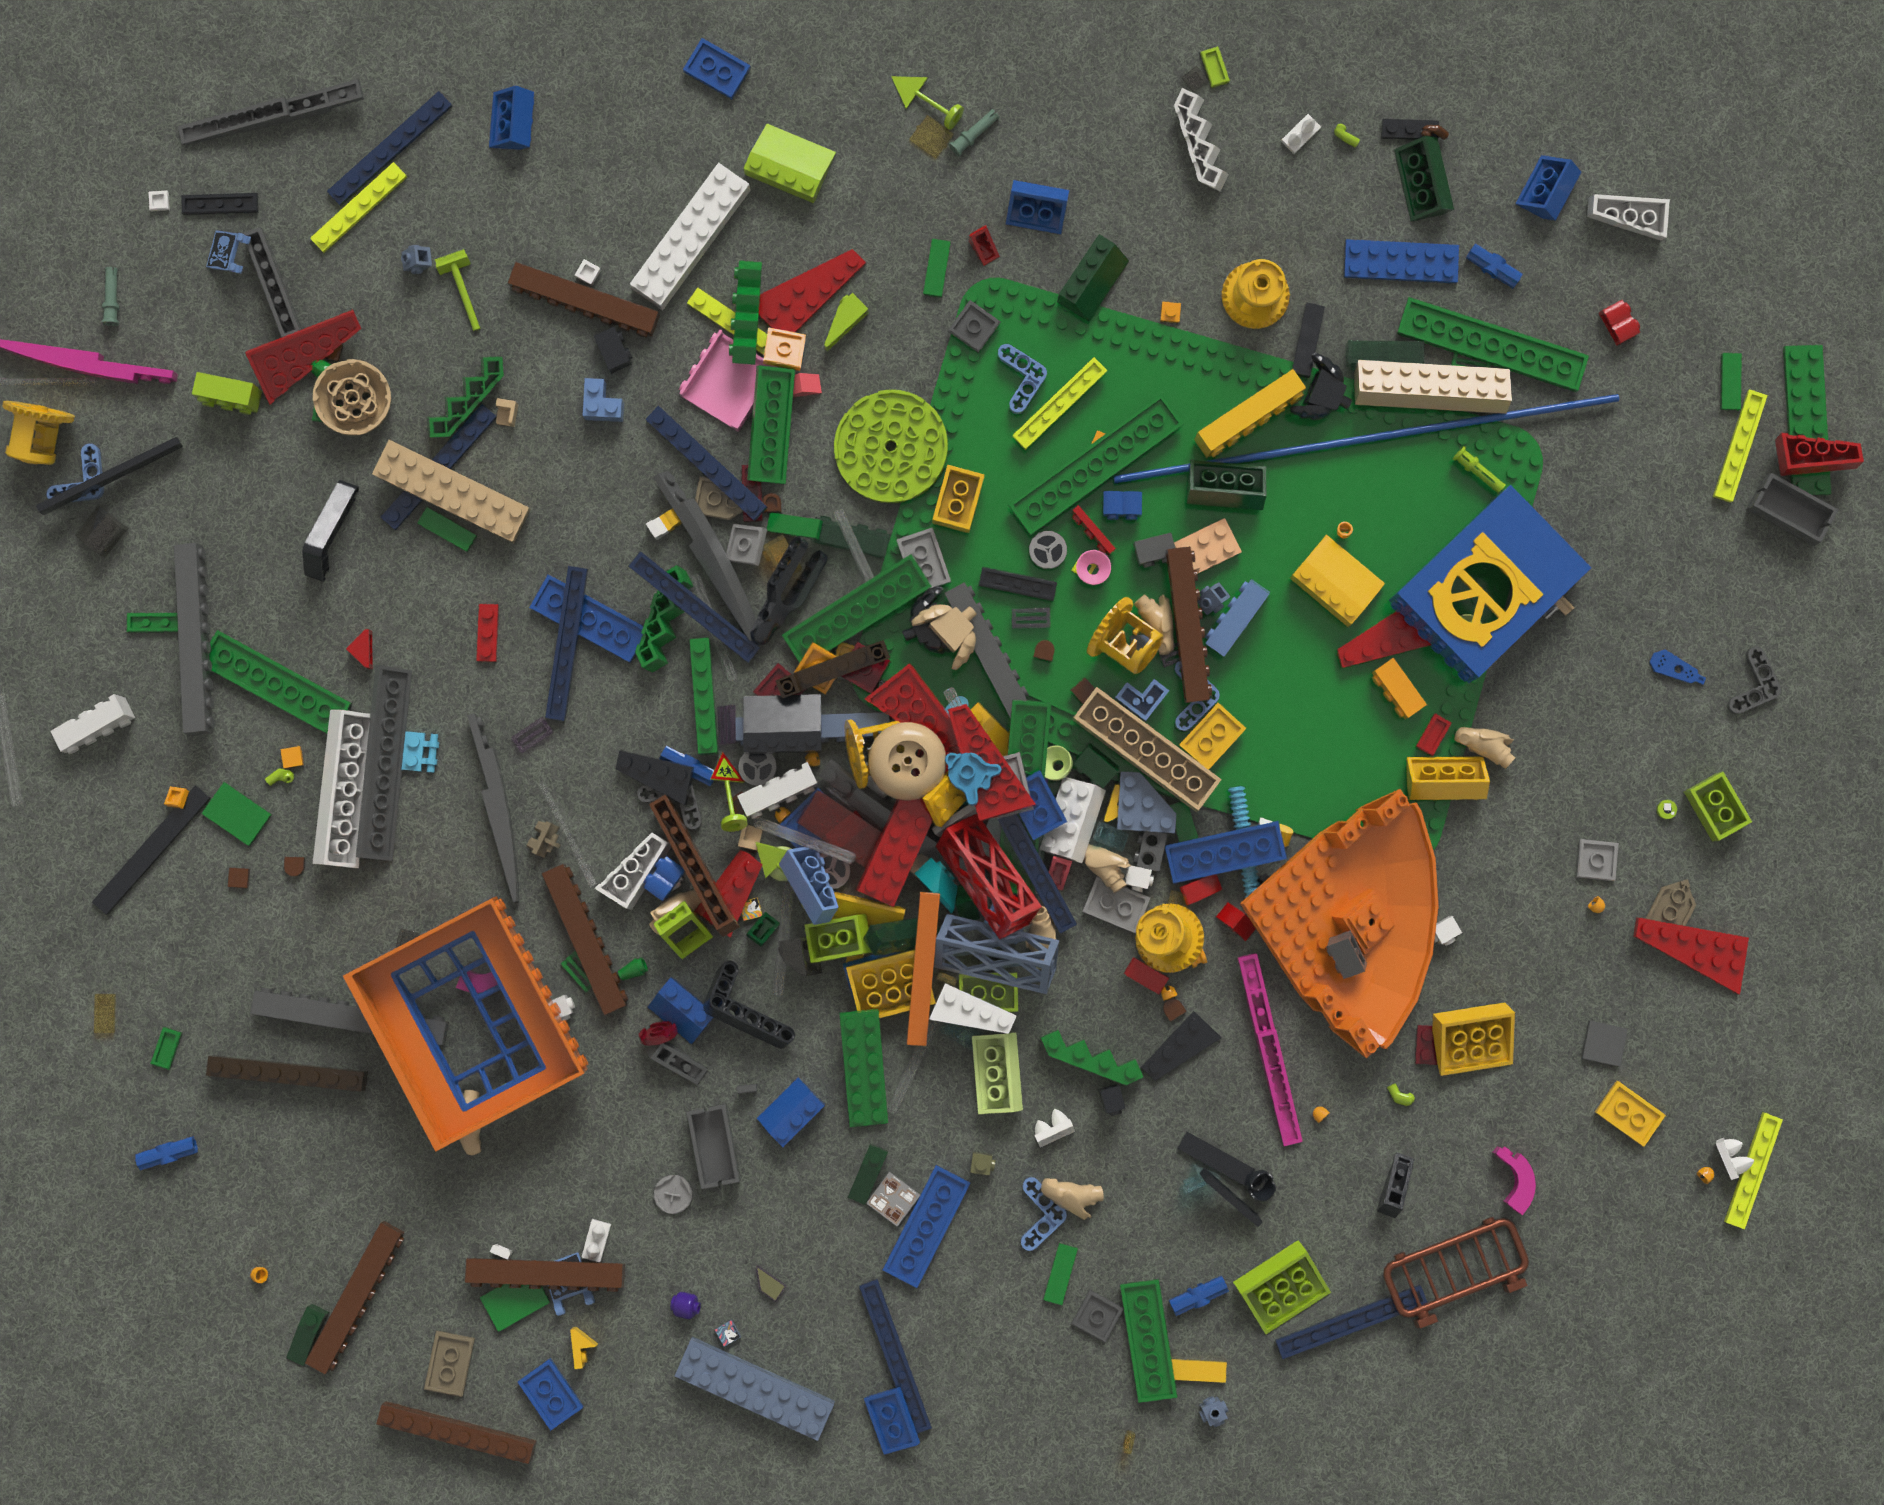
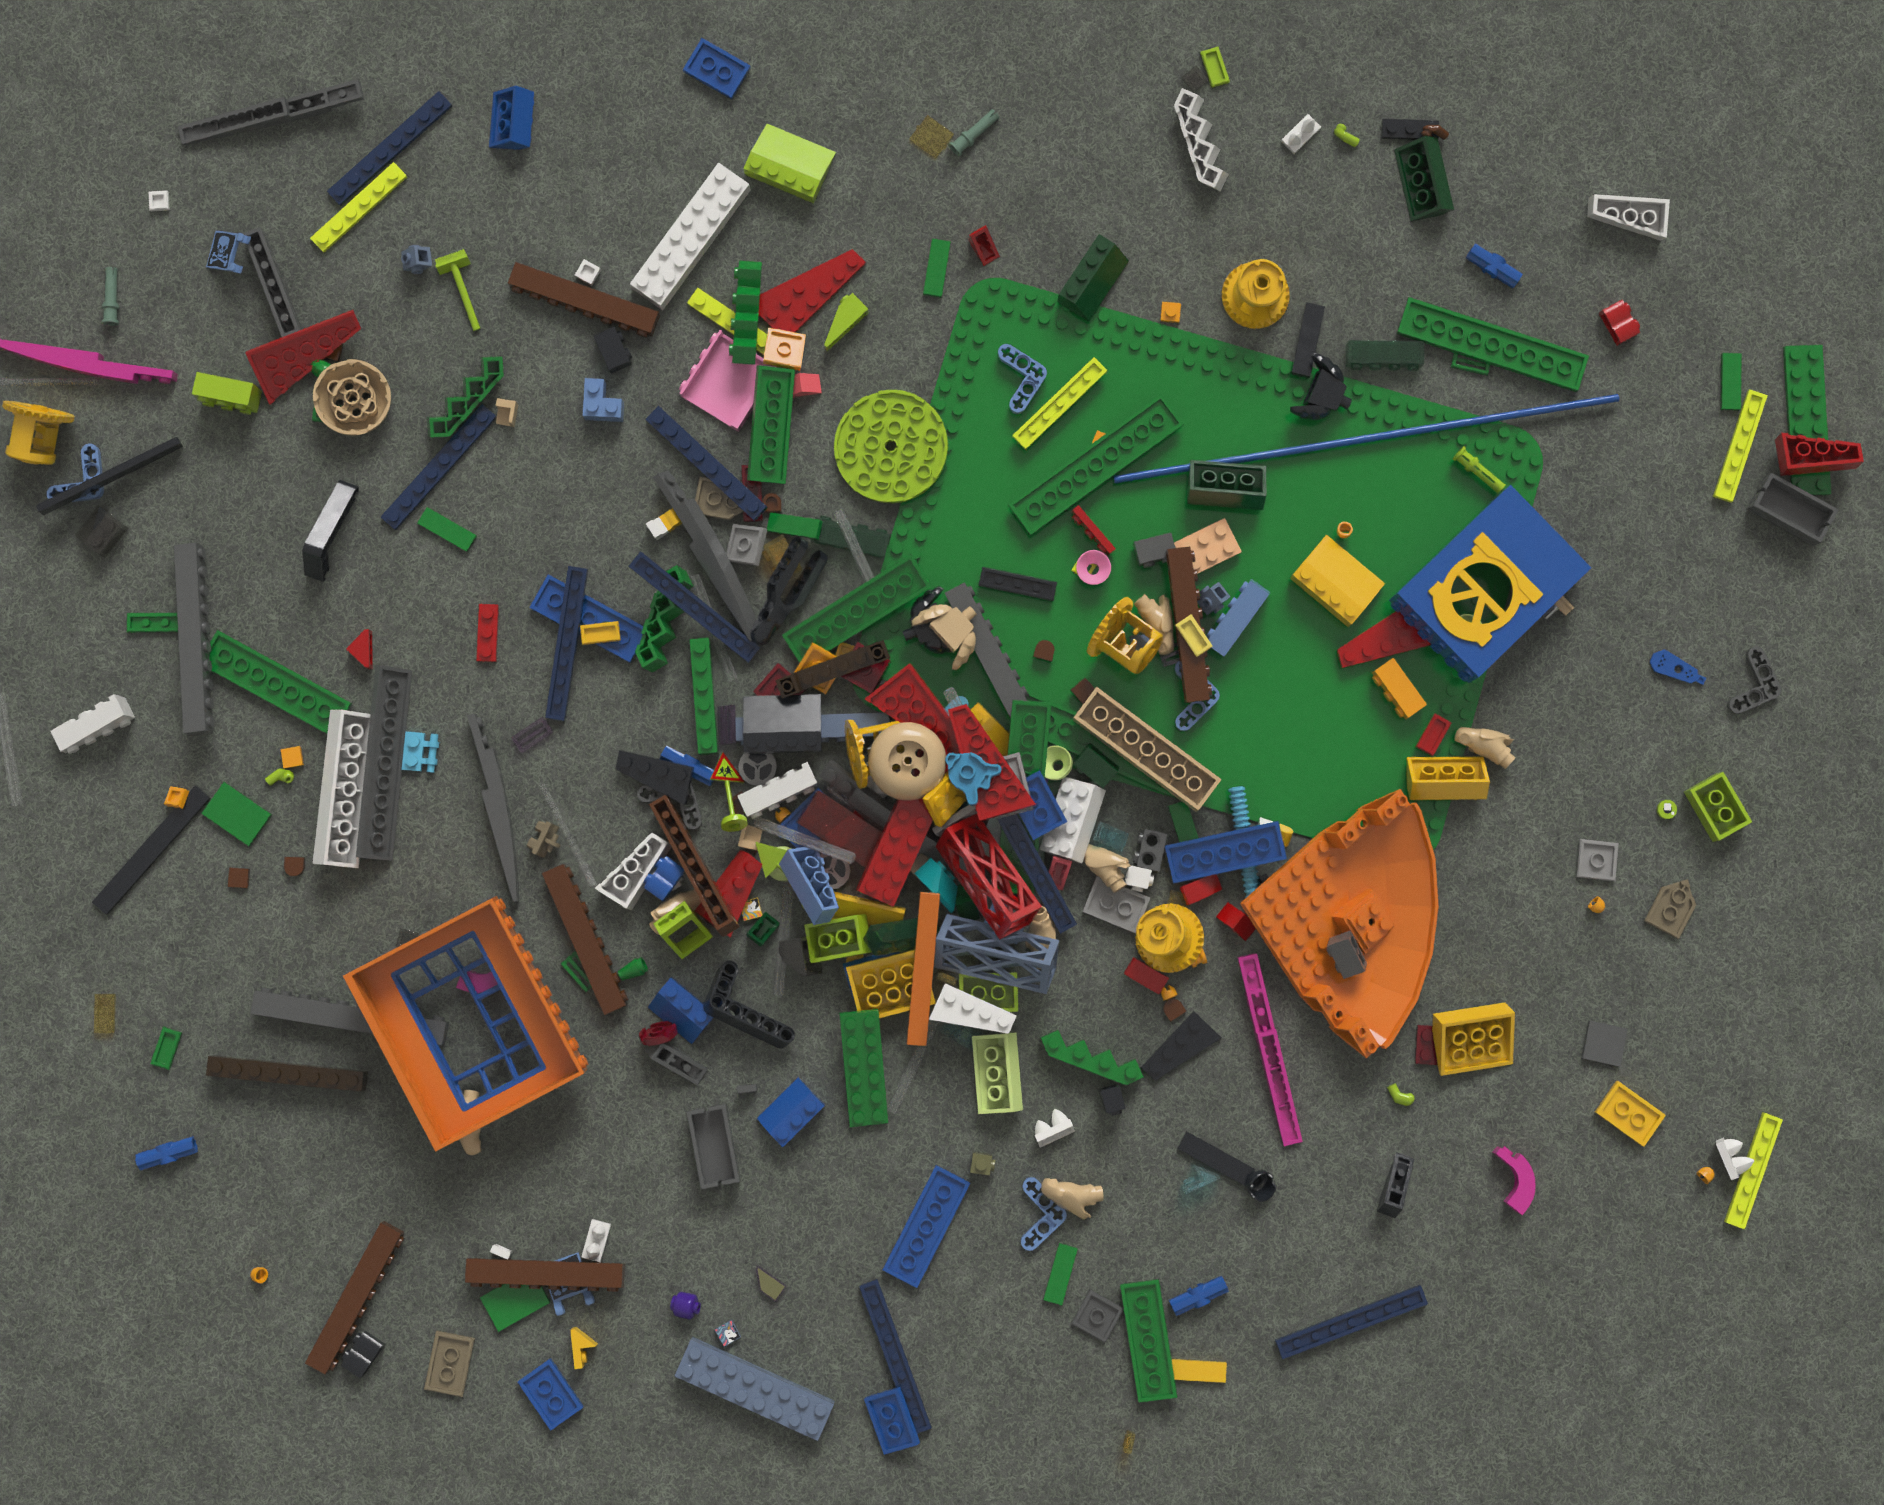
black tile [181,193,259,215] -> none
dark green slope [286,1304,329,1366] -> none
tan brick [372,440,531,543] -> none
reddish brown brick [376,1401,537,1464] -> none
white brick [552,995,575,1021] -> none
light grey tile [654,1175,693,1214] -> none
light orange hinge [805,752,820,767] -> none
dark green slope [848,1143,888,1205] -> none
light grey tile [866,1171,920,1226] -> none
lime piece [891,76,964,130] -> none
light grey plate [896,527,951,591] -> none
yellow brick [932,465,984,533] -> none
dark grey tile [948,300,1001,353] -> none
blue slope [1006,180,1069,234] -> none
tile [1012,608,1050,629] -> none
light grey tile [1029,531,1067,569] -> none
blue brick [1103,491,1142,520] -> none
yellow slope [1103,784,1119,823] -> none
medium blue brick [1114,679,1169,722] -> none
sand blue plate [1117,771,1176,833] -> none
yellow plate [1179,703,1246,770] -> none
yellow brick [1194,369,1306,458] -> none
sand blue brick [1199,1396,1229,1427] -> none
black tile [1200,1168,1263,1227] -> none
lime slope [1233,1240,1331,1334] -> none
light orange hinge [1313,1107,1330,1123] -> none
blue plate [1344,239,1459,283] -> none
tan brick [1354,360,1512,414] -> none
copper bar [1383,1217,1529,1329] -> none
white brick [1434,916,1462,946] -> none
blue slope [1515,155,1581,221] -> none
red wing [1633,917,1749,995] -> none
none -> black brick [341,1331,385,1379]
none -> yellow tile [580,621,621,645]
none -> light yellow tile [1175,614,1213,657]

